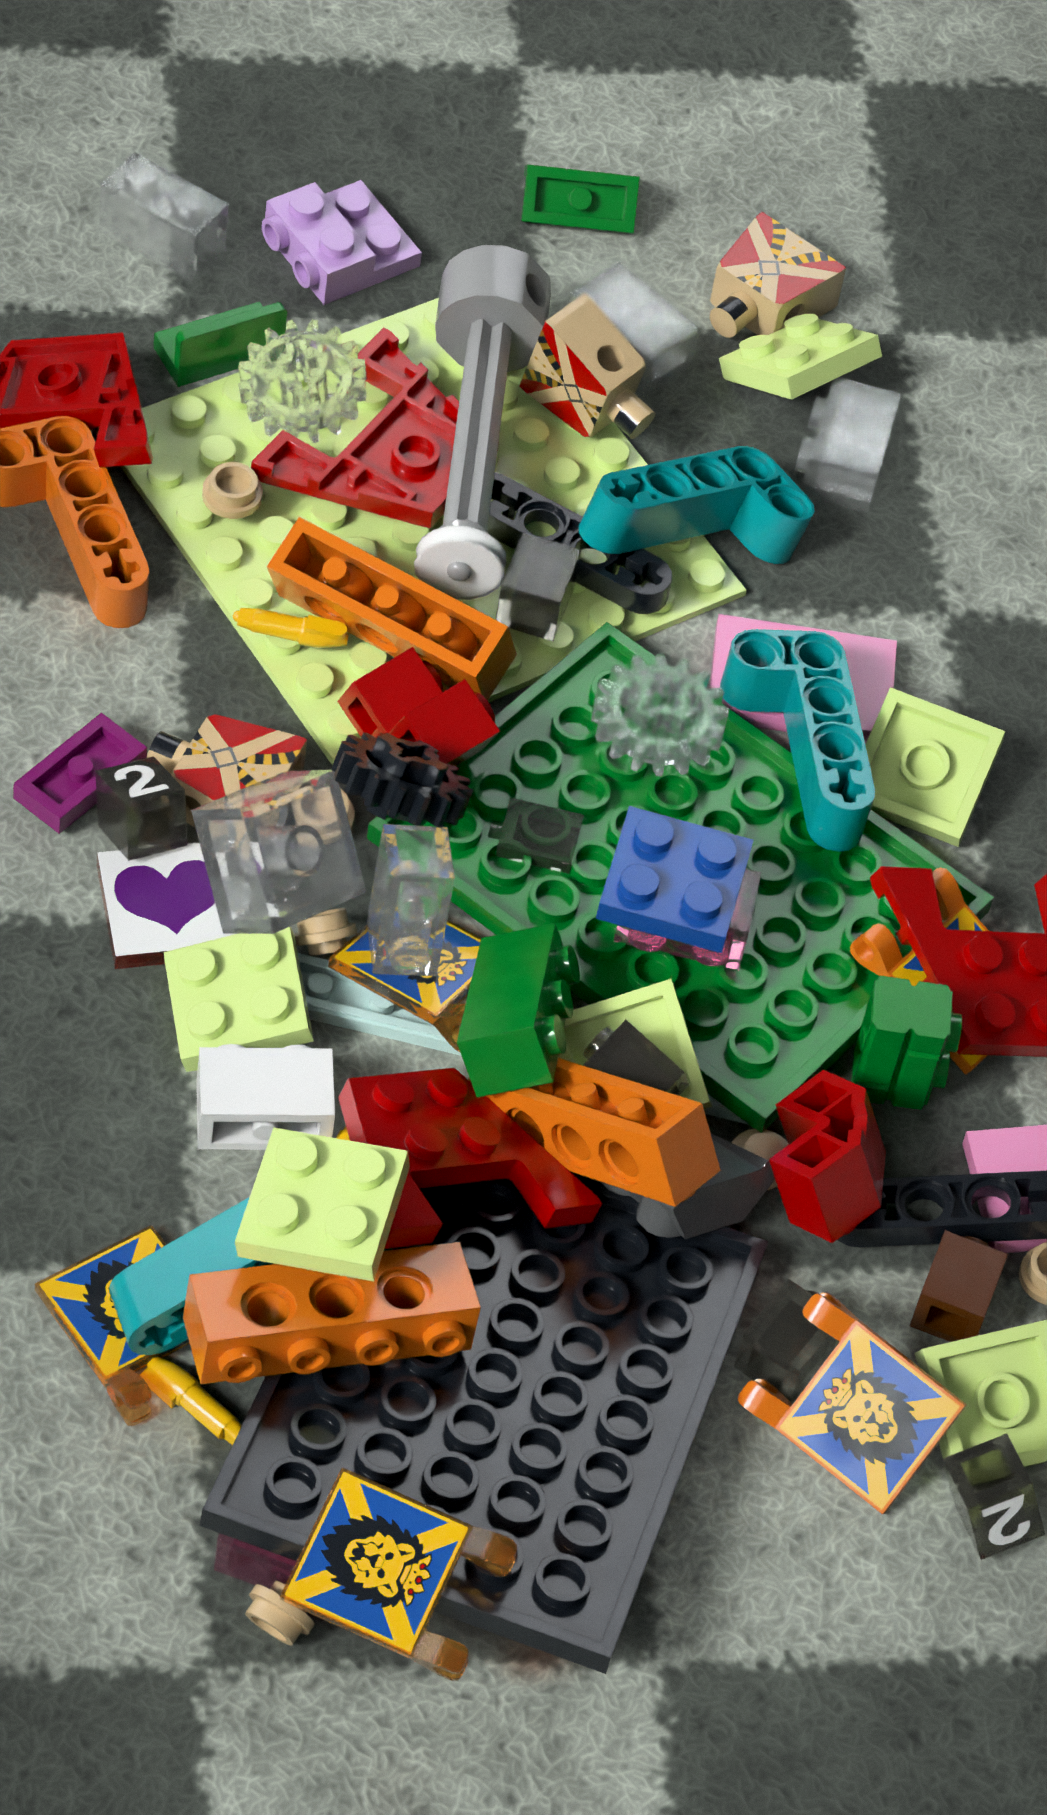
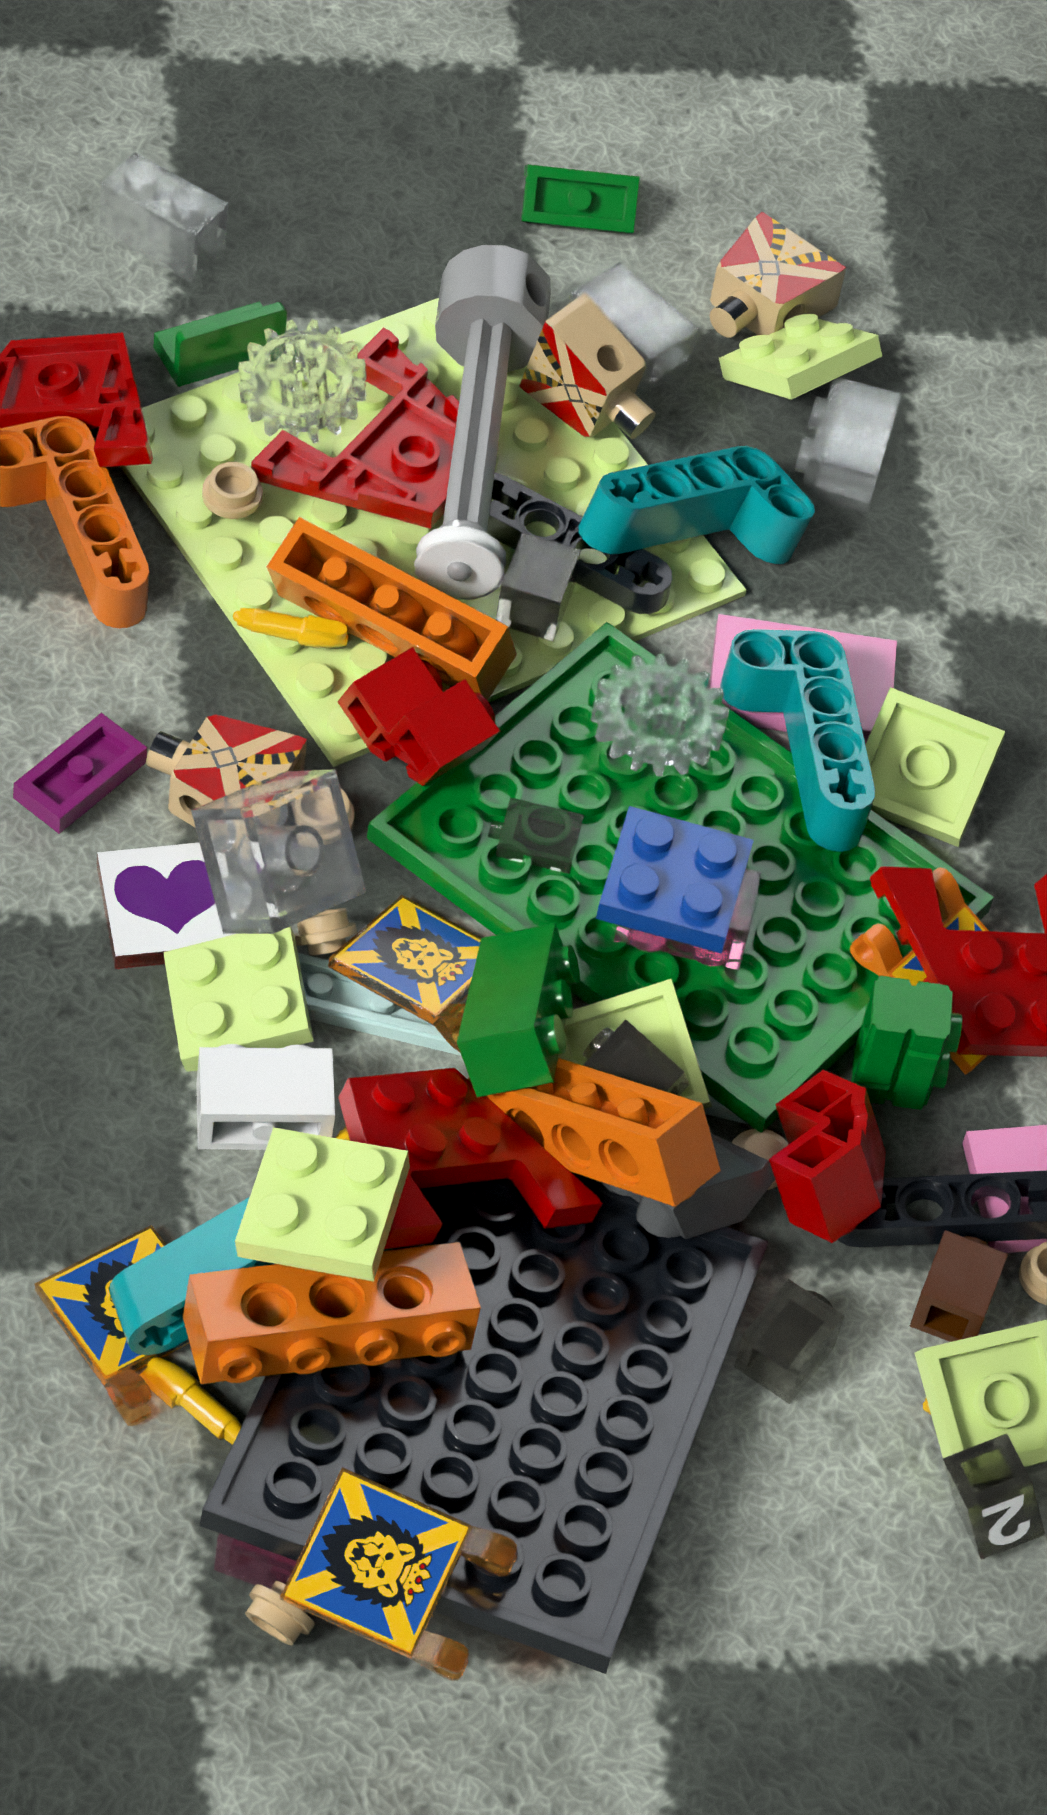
clear smoke brick [95,756,187,861] -> none
lavender plate [262,180,422,305] -> none
black gear [331,733,473,828] -> none
clear brick [367,824,455,976] -> none
flag [738,1292,967,1515] -> none

